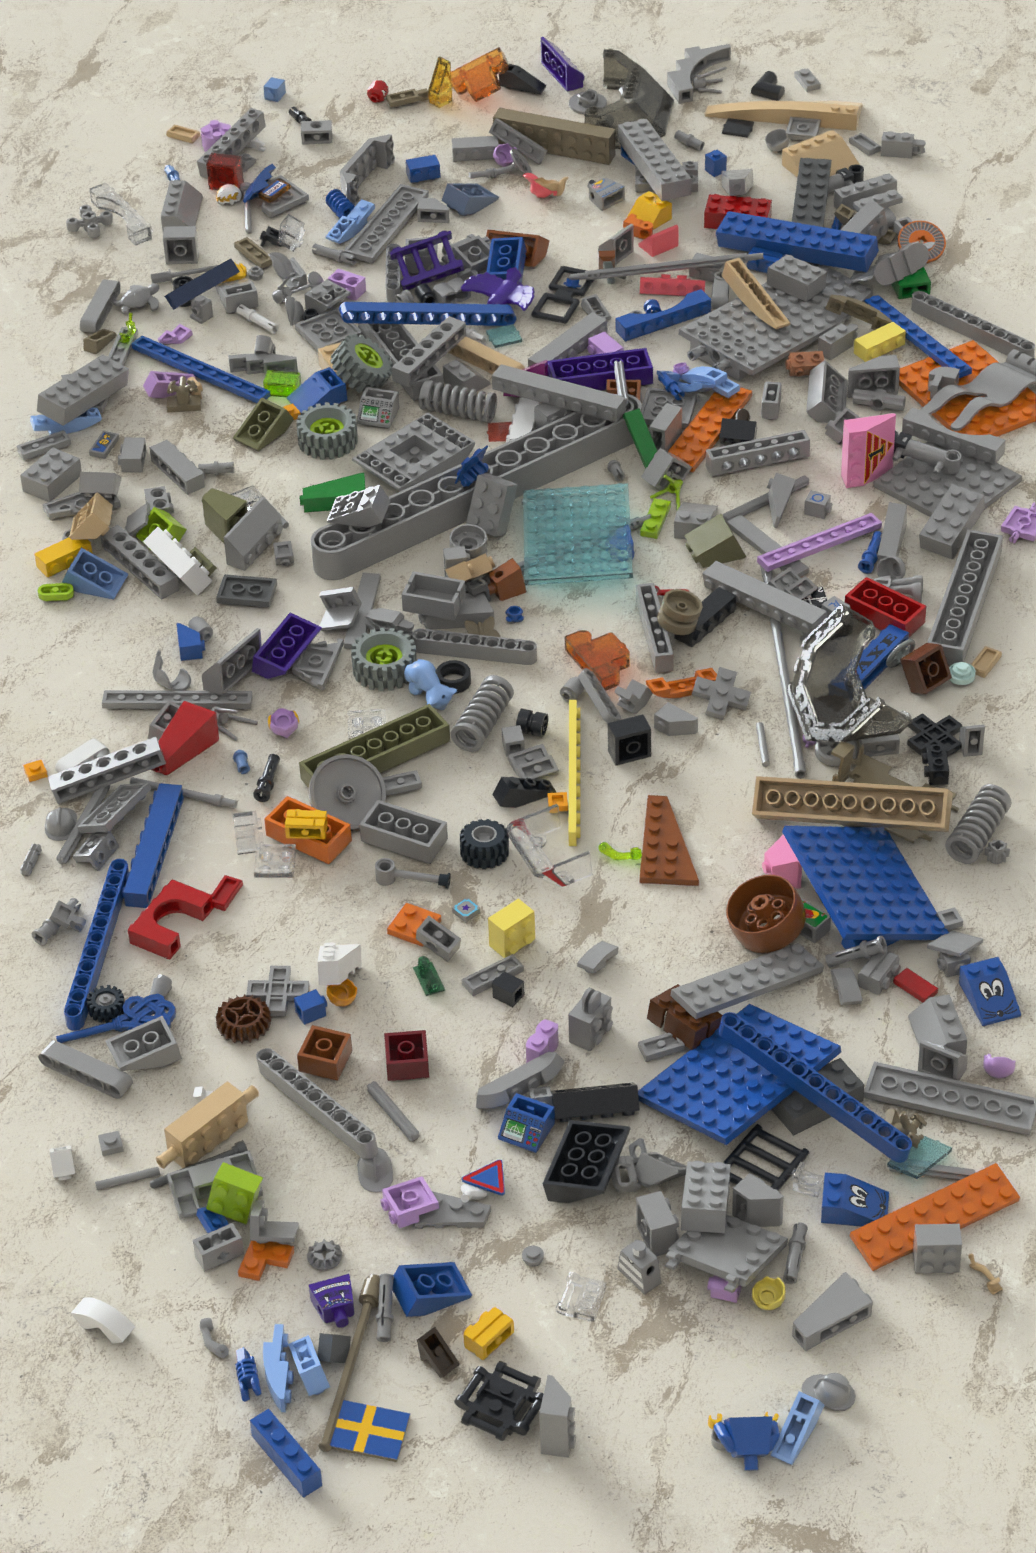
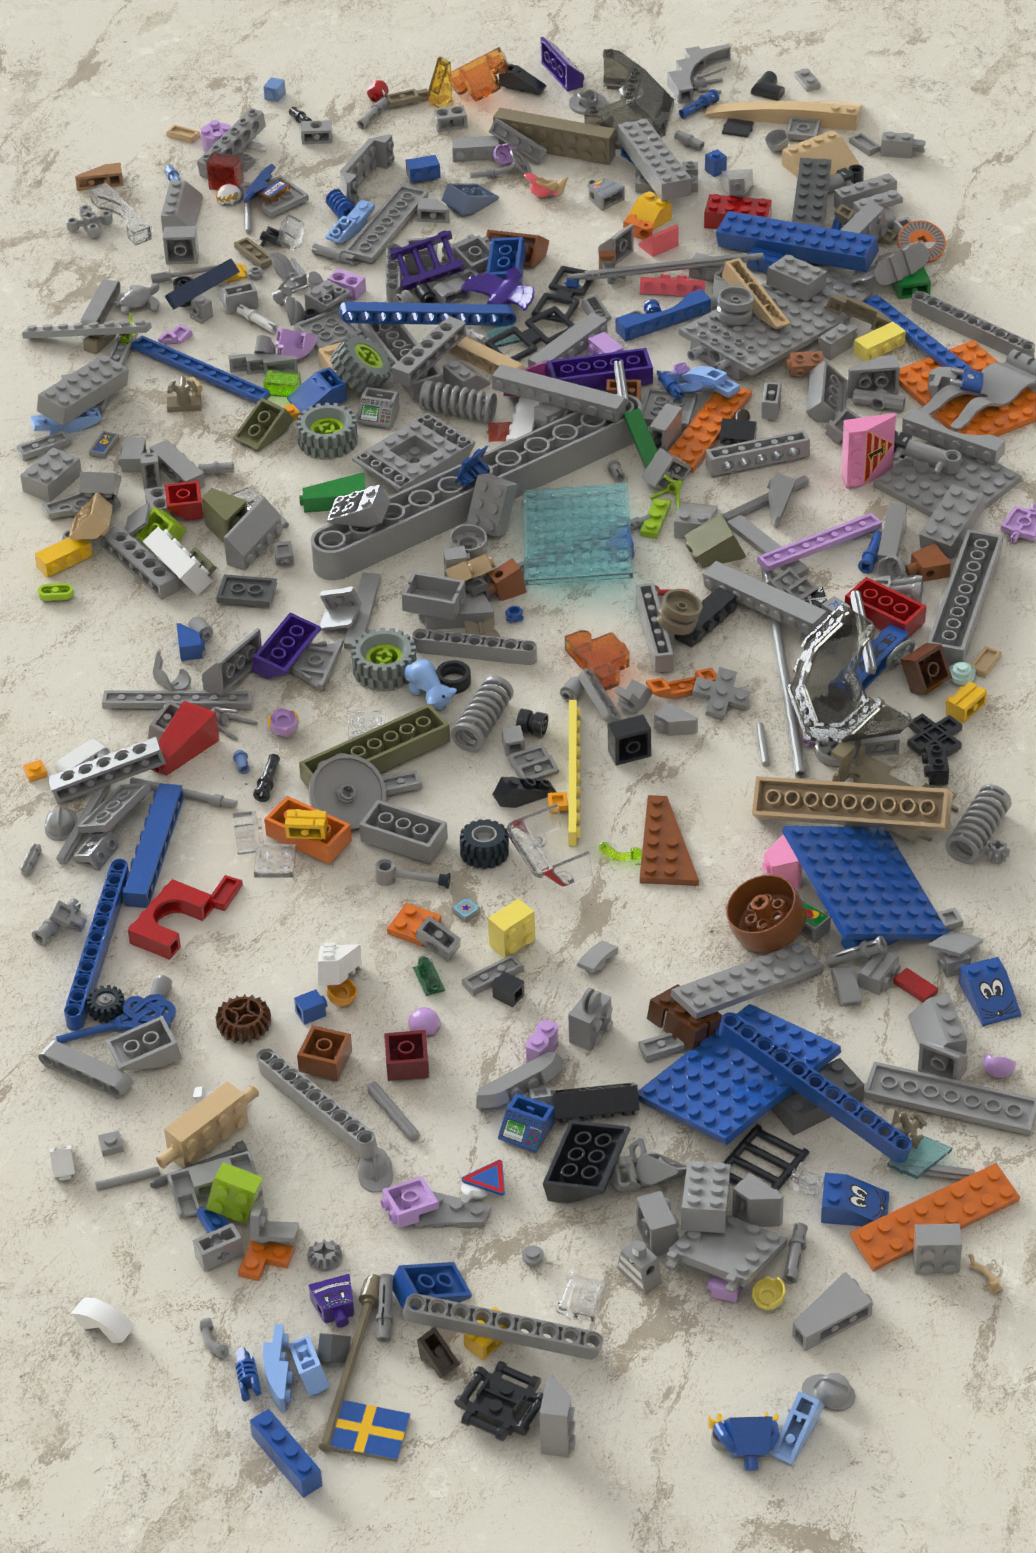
medium blue slope [62,548,128,600] -> none
lavender slope [143,371,198,398] -> none
light grey plate [246,966,310,1016] -> none
light grey hinge [365,608,414,639] -> none
light grey brick [804,490,833,519] -> none
light grey slope [959,725,985,757] -> none
none -> light grey plate [22,320,152,339]
none -> medium nougat slope [75,163,123,191]
none -> light grey torso [140,452,161,489]
none -> red slope [164,481,204,521]
none -> lavender brick [276,328,318,360]
none -> light grey pin [357,97,389,129]
none -> light grey beam [403,1294,603,1359]
none -> lavender hair [408,1007,441,1036]
none -> light grey brick [434,105,468,132]
none -> black bar [485,306,575,361]
none -> blue pin [678,89,720,119]
none -> light grey wheel [716,286,754,325]
none -> light grey axle [850,590,877,674]
none -> dark orange torso [905,543,951,582]
none -> yellow brick [945,682,987,723]
none -> blue piece [950,367,984,394]

